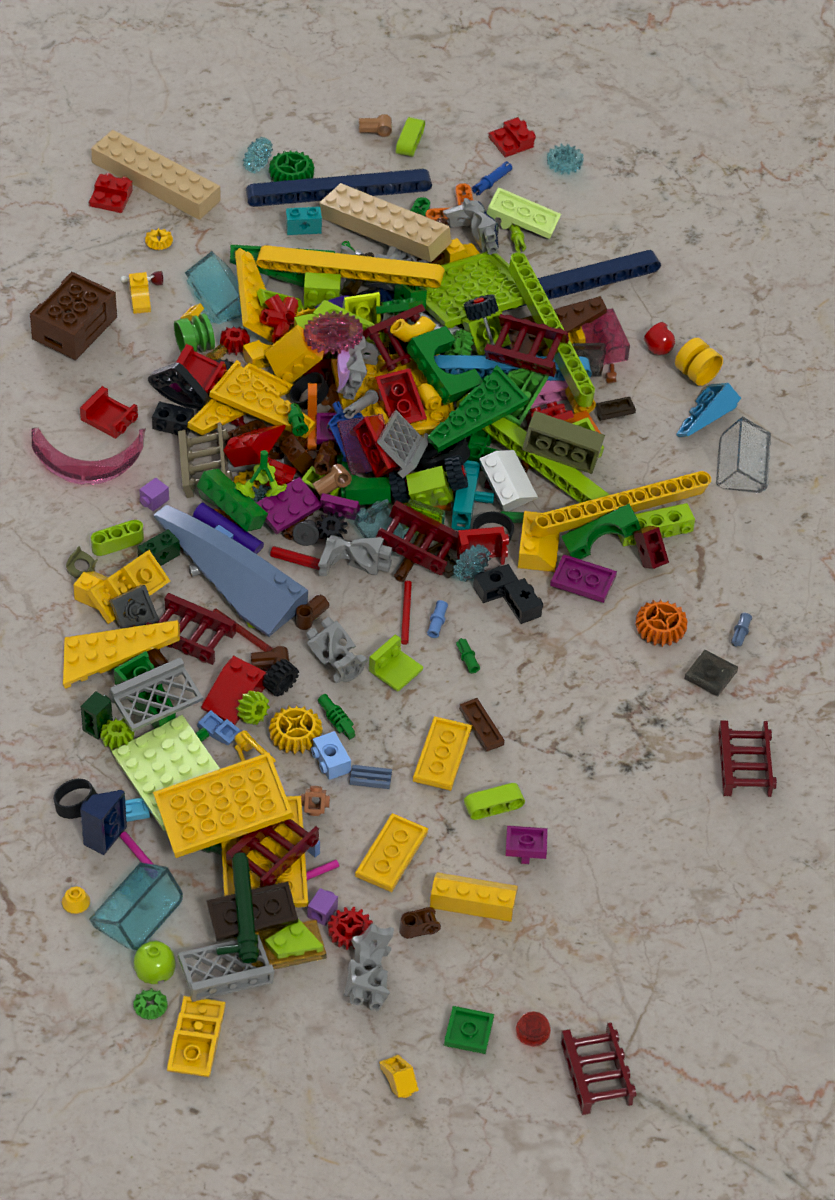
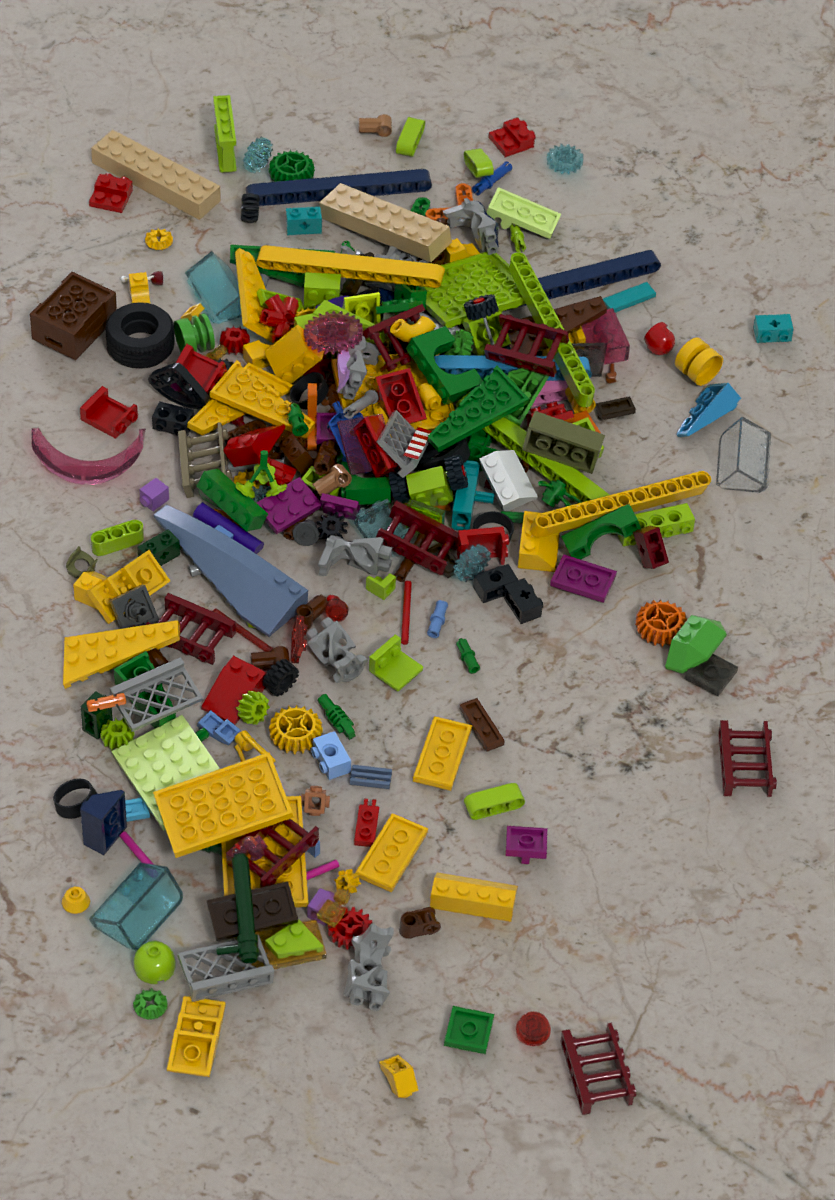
red axle [270,546,320,570] -> none
sand blue axle [731,613,752,647] -> none
none -> orange axle [86,693,126,712]
none -> black tyre [106,302,175,369]
none -> lime fence [213,95,237,172]
none -> clear pink animal [232,834,268,861]
none -> black gear [241,193,259,223]
none -> clear red plate [291,615,307,664]
none -> clear yellow plate [317,889,351,928]
none -> clear red animal [325,595,349,622]
none -> yellow gear [334,869,361,895]
none -> red hinge [354,798,380,847]
none -> lime panel [366,573,396,600]
none -> sticker [403,427,432,460]
none -> lime beam [464,148,494,178]
none -> green plant [538,479,590,513]
none -> teal tile [603,282,656,314]
none -> bright green wedge [665,615,727,674]
none -> teal brick [753,314,794,343]

